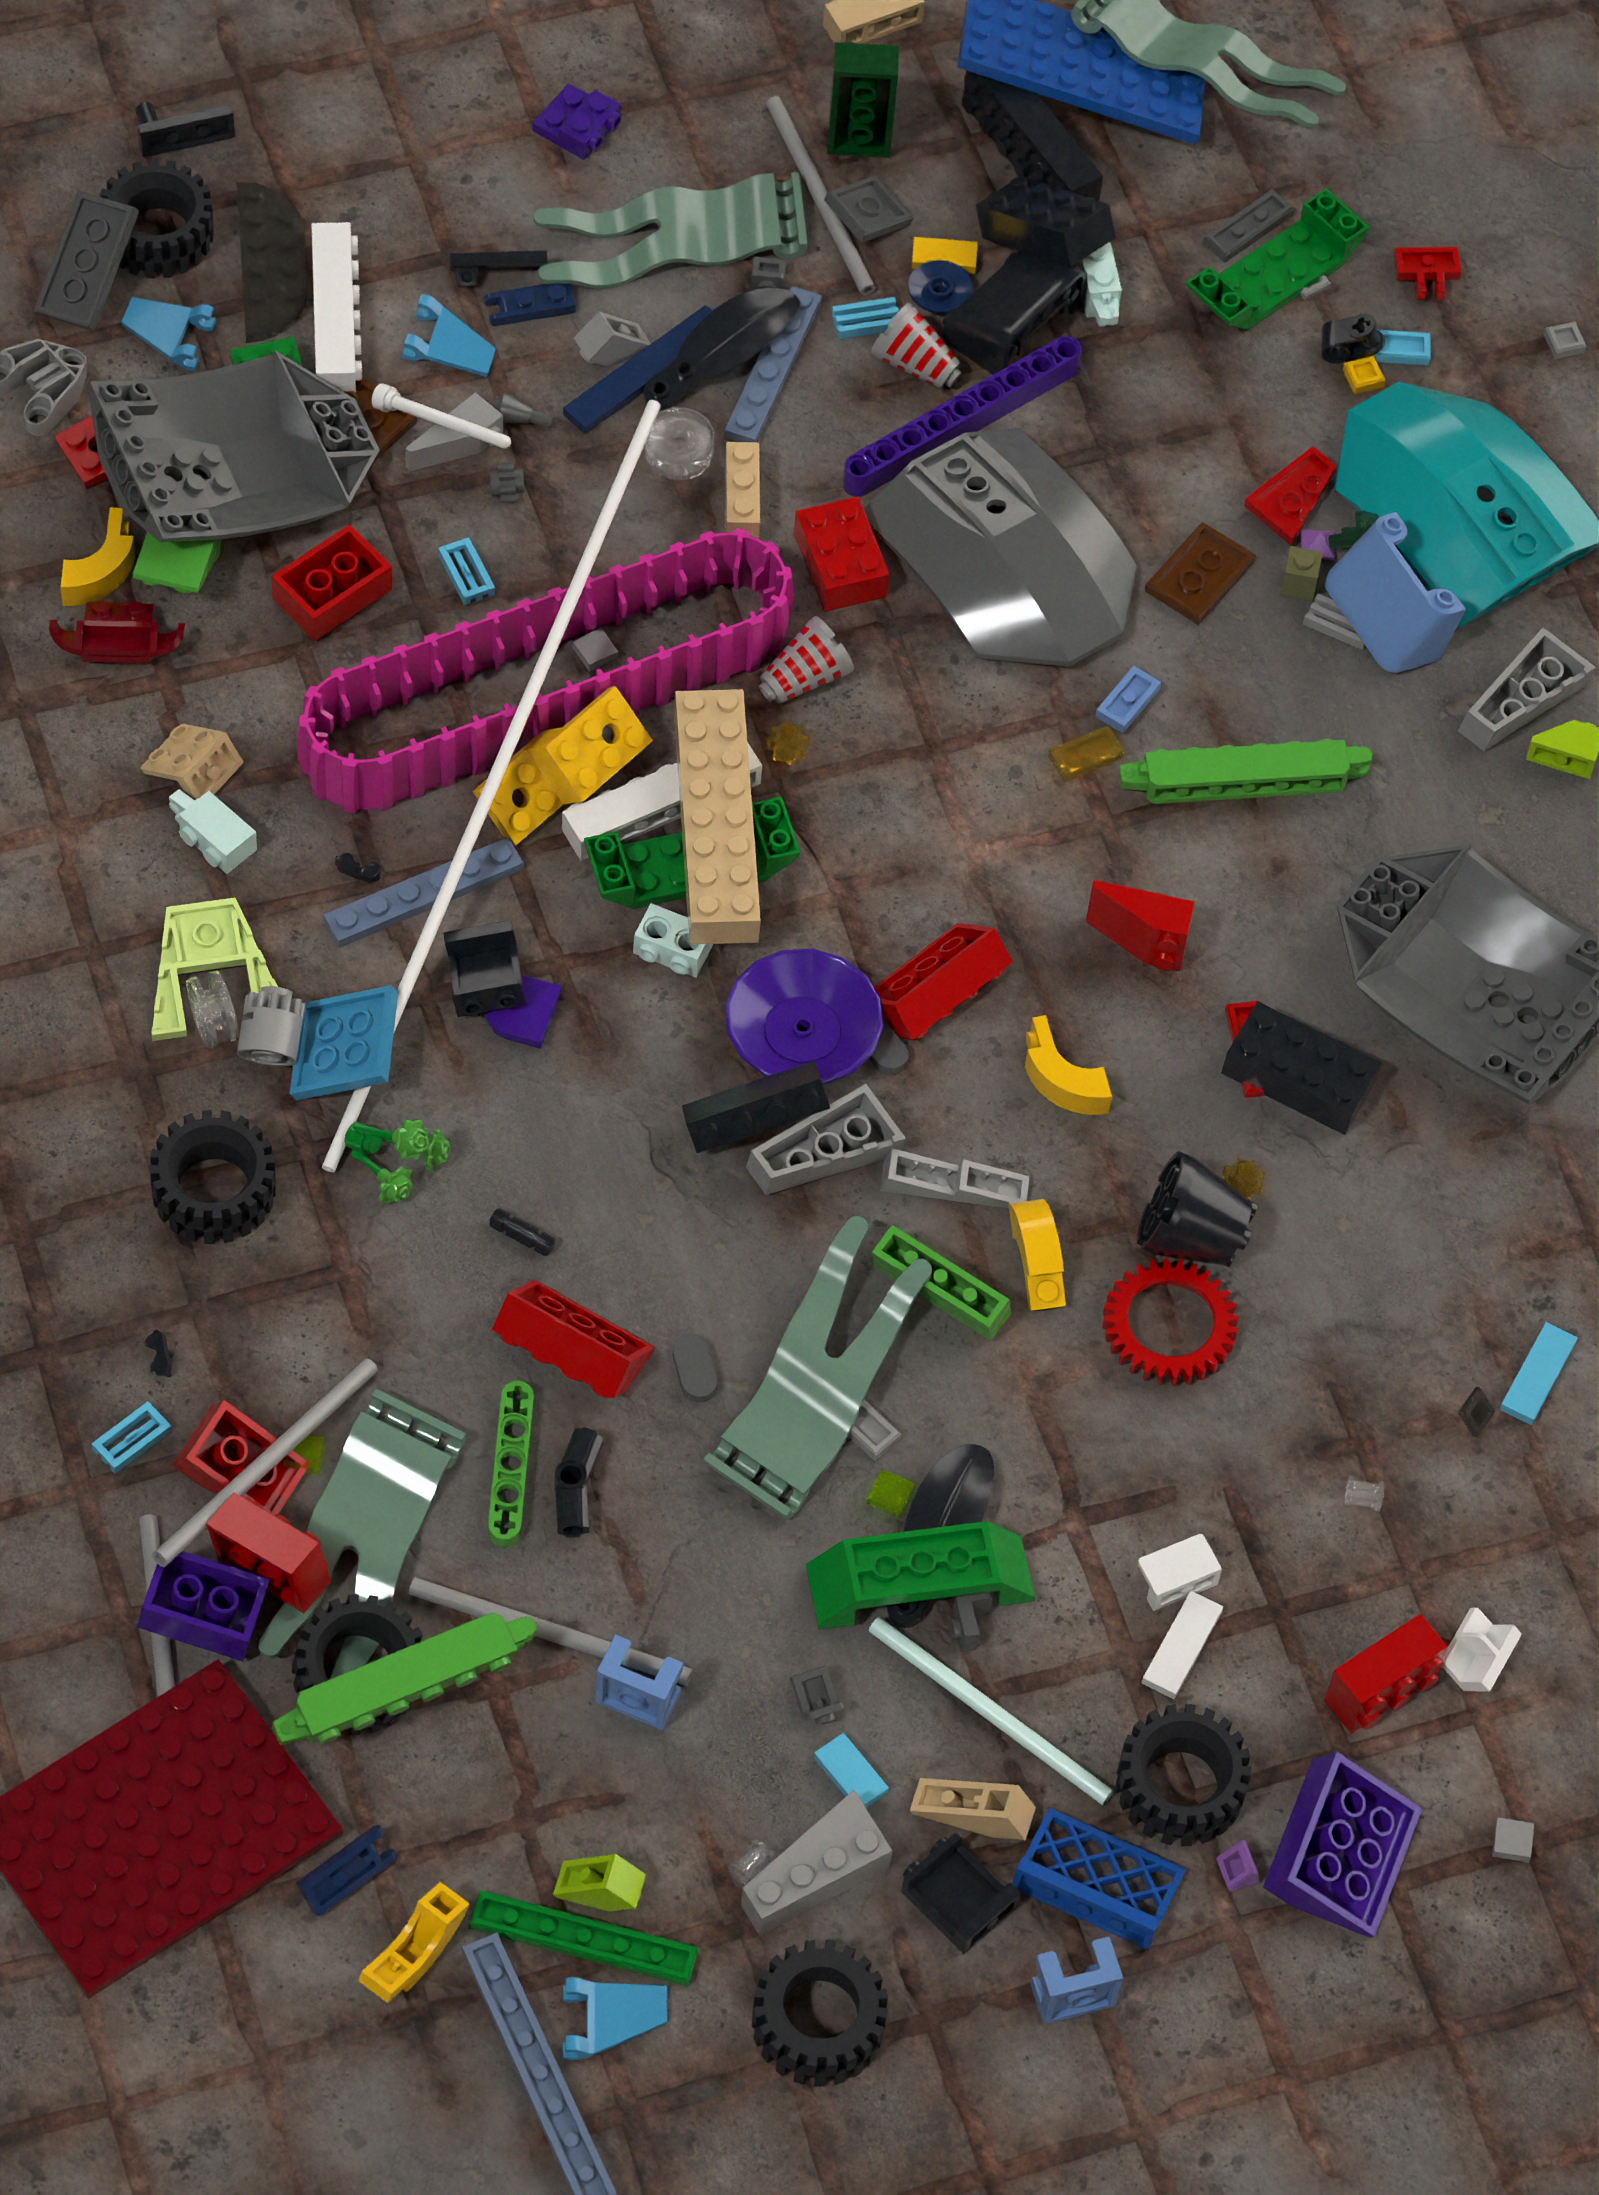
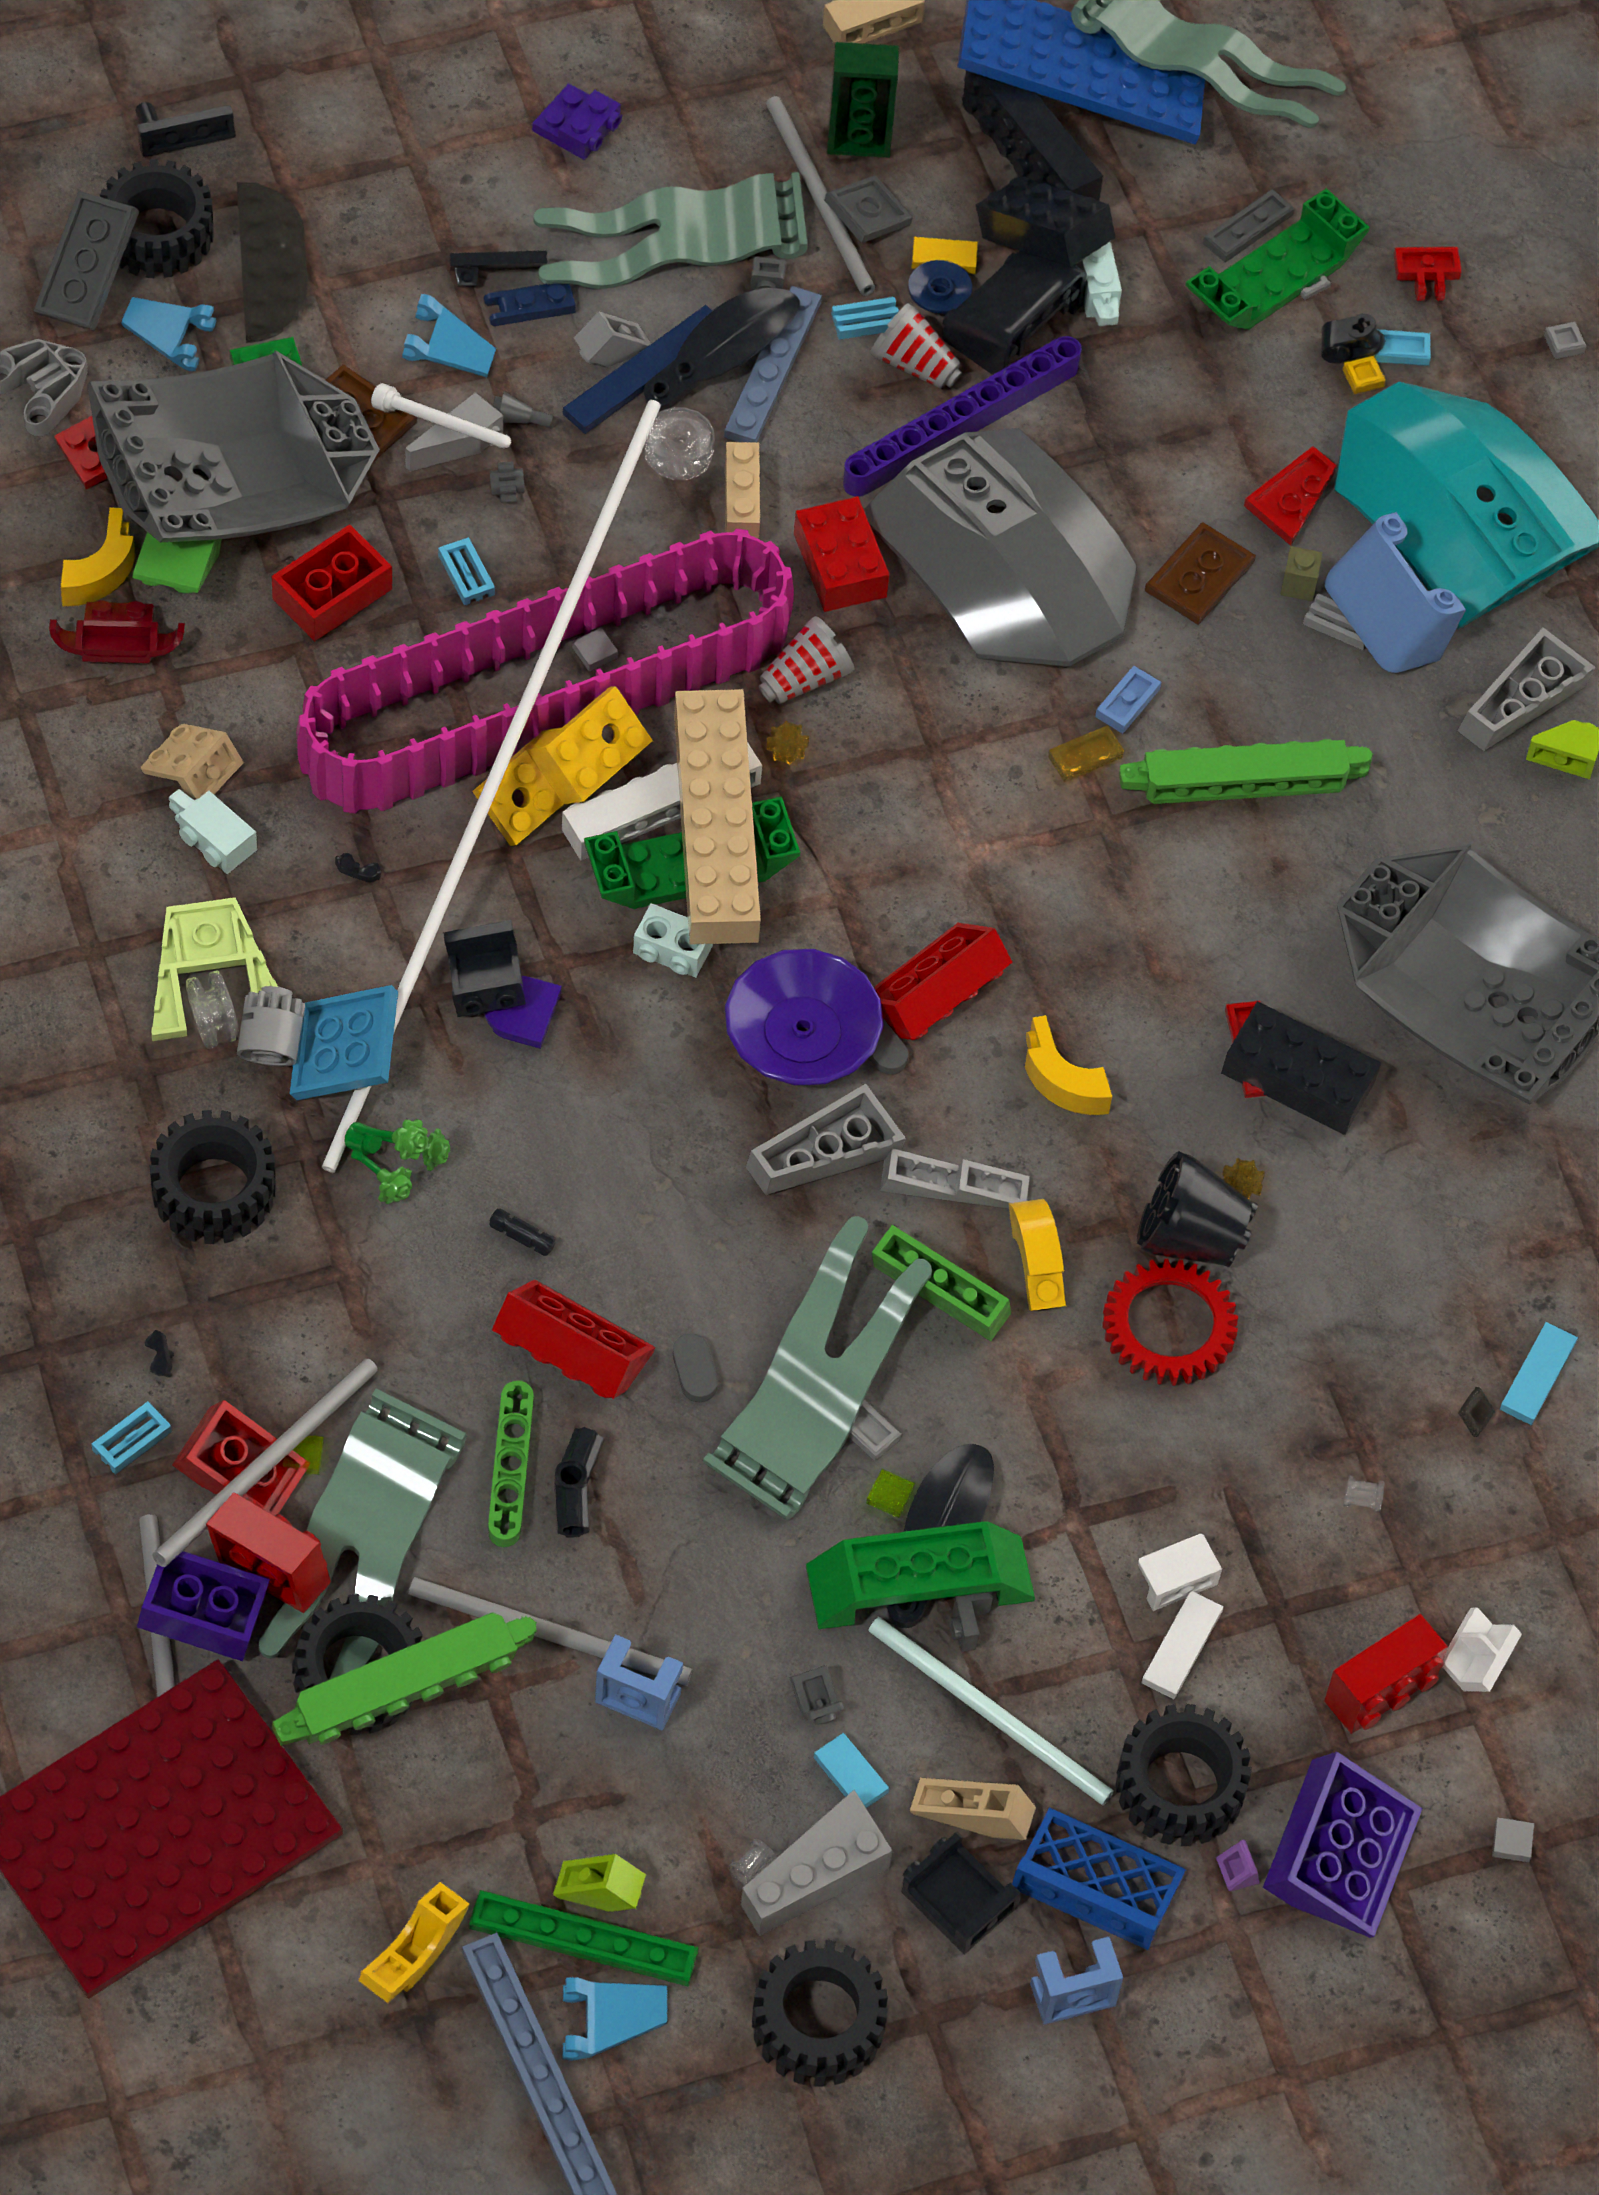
dark blue hinge [296,1825,397,1916] -> none
white brick [312,222,362,392] -> none
sand blue plate [323,837,524,948] -> none
black brick [682,1060,830,1153] -> none
red slope [1086,880,1195,971] -> none
medium lavender slope [1300,529,1335,560] -> none
clear green bracket [1328,511,1379,552] -> none

